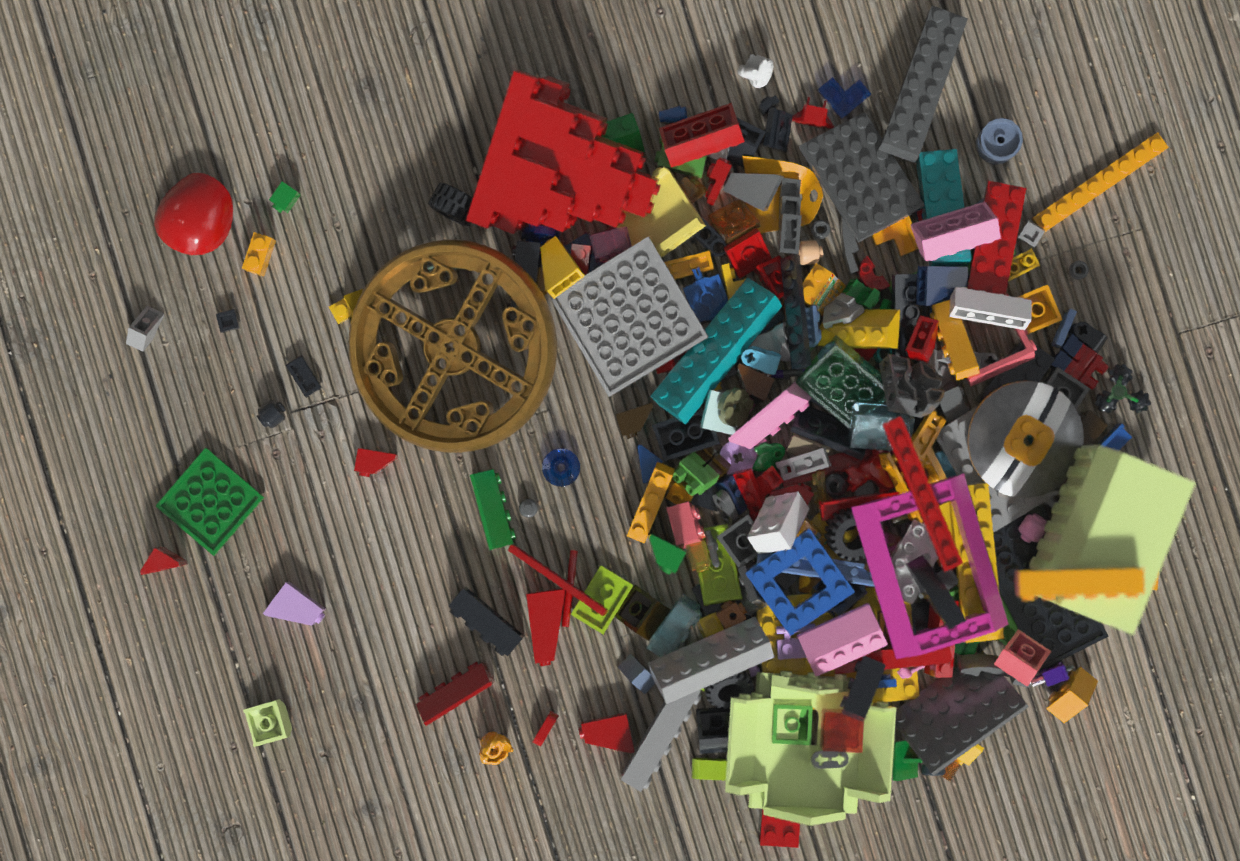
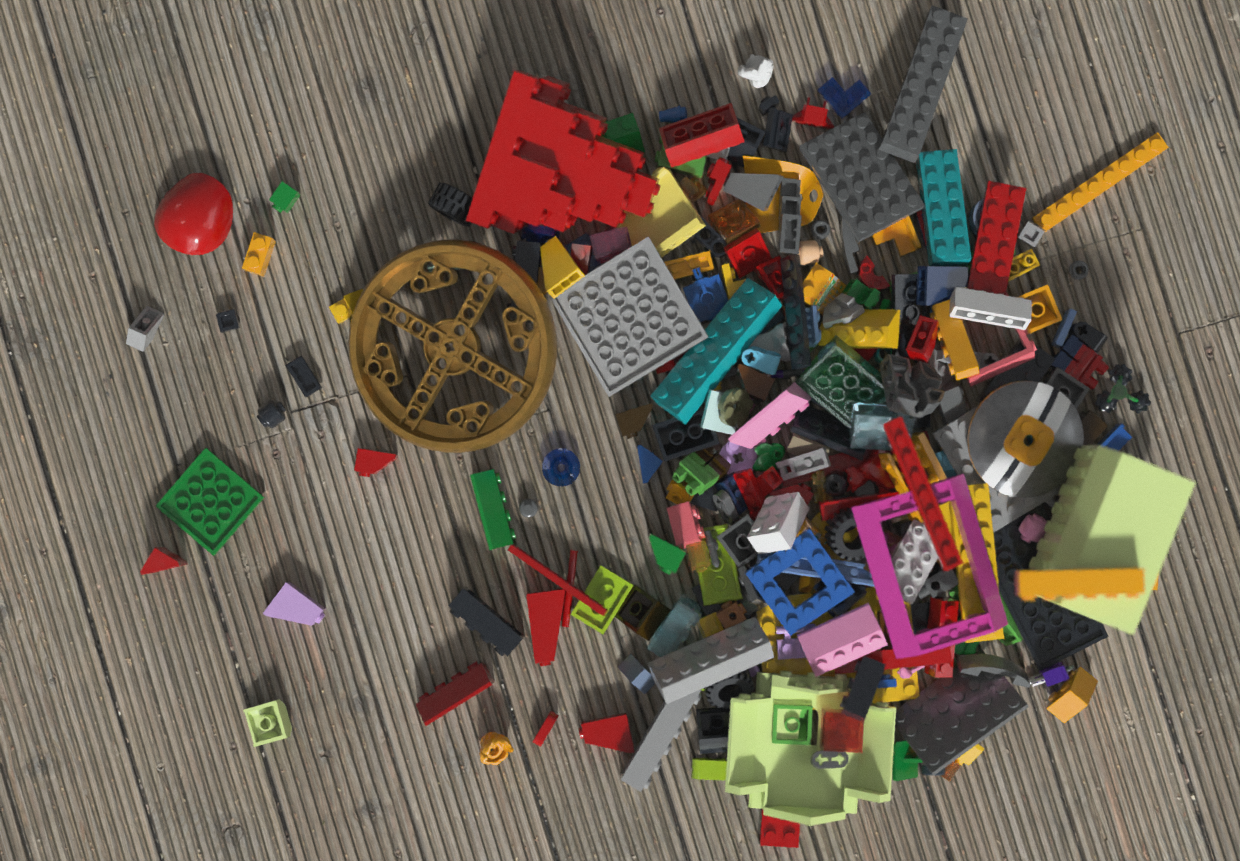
light orange brick [627,462,675,543] -> none
black slope [905,555,967,631] -> none
bright pink slope [911,202,1001,261] -> none
light orange plate [911,410,946,462] -> none
sand blue wheel [976,118,1023,165] -> none
coral brick [994,629,1051,687] -> none

